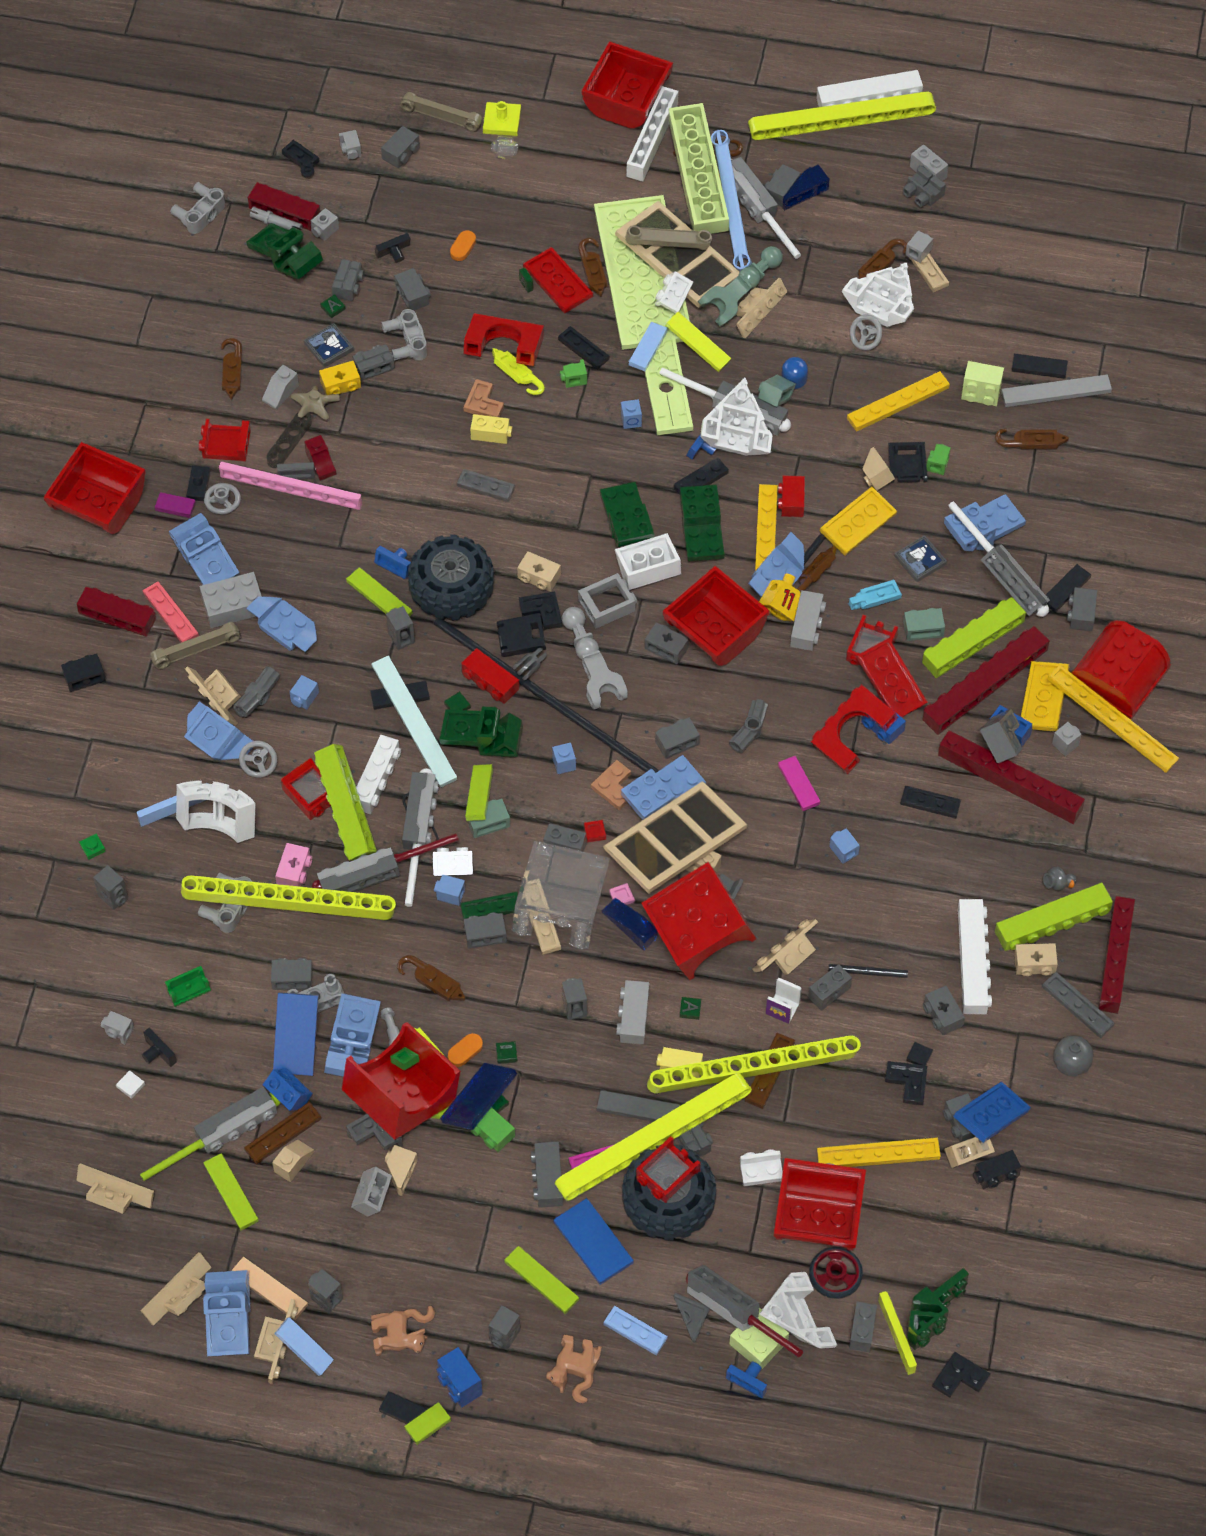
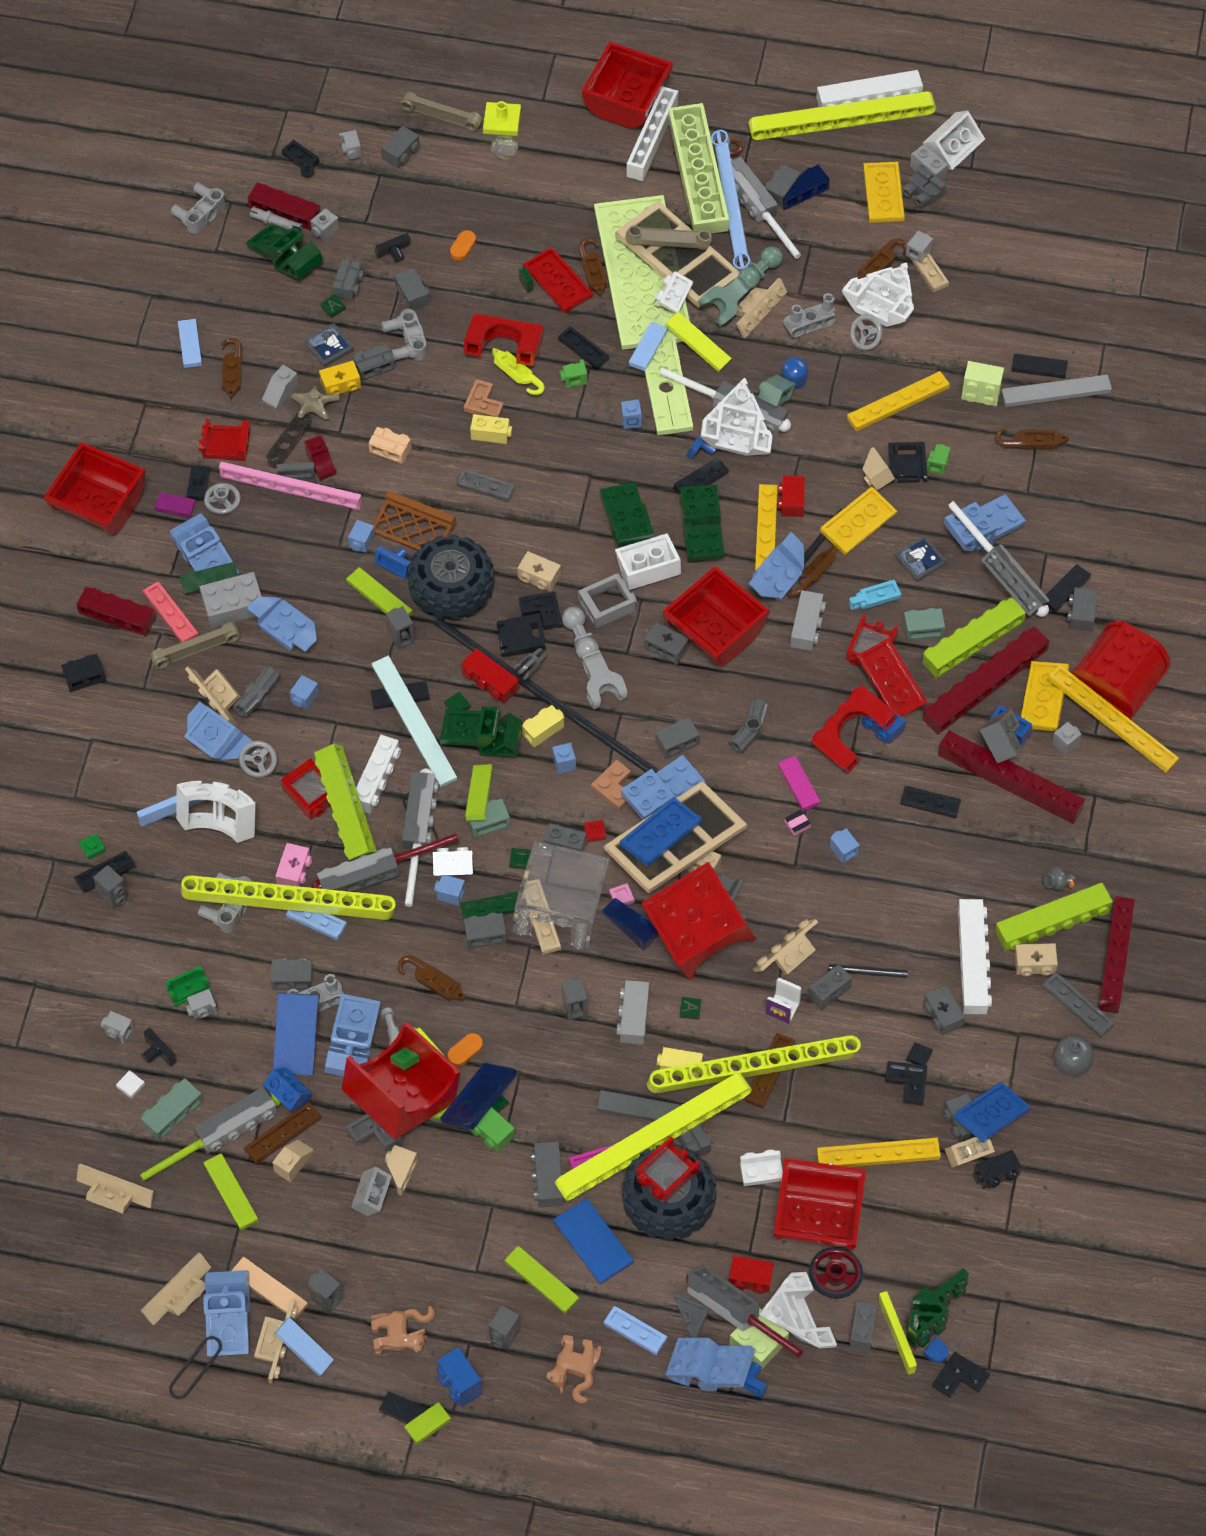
dark green tile [496,1041,517,1064] -> none
yellow torso [759,573,801,621] -> none
none -> black plate [74,851,135,892]
none -> sand green brick [141,1078,203,1142]
none -> black piece [169,1336,222,1399]
none -> light blue tile [178,319,202,368]
none -> dark green tile [180,562,238,594]
none -> light grey brick [185,989,218,1019]
none -> light blue tile [286,910,347,941]
none -> medium blue brick [348,520,375,553]
none -> light nougat brick [369,427,412,464]
none -> dark orange fence [373,490,457,551]
none -> dark green tile [509,848,531,870]
none -> light yellow brick [522,705,565,748]
none -> blue tile [620,797,702,867]
none -> medium blue piece [665,1338,756,1391]
none -> red piece [729,1256,774,1294]
none -> light grey piece [783,293,837,338]
none -> tile [784,810,811,836]
none -> yellow tile [863,162,905,223]
none -> white slope [923,111,985,170]
none -> blue tile [923,1337,949,1363]

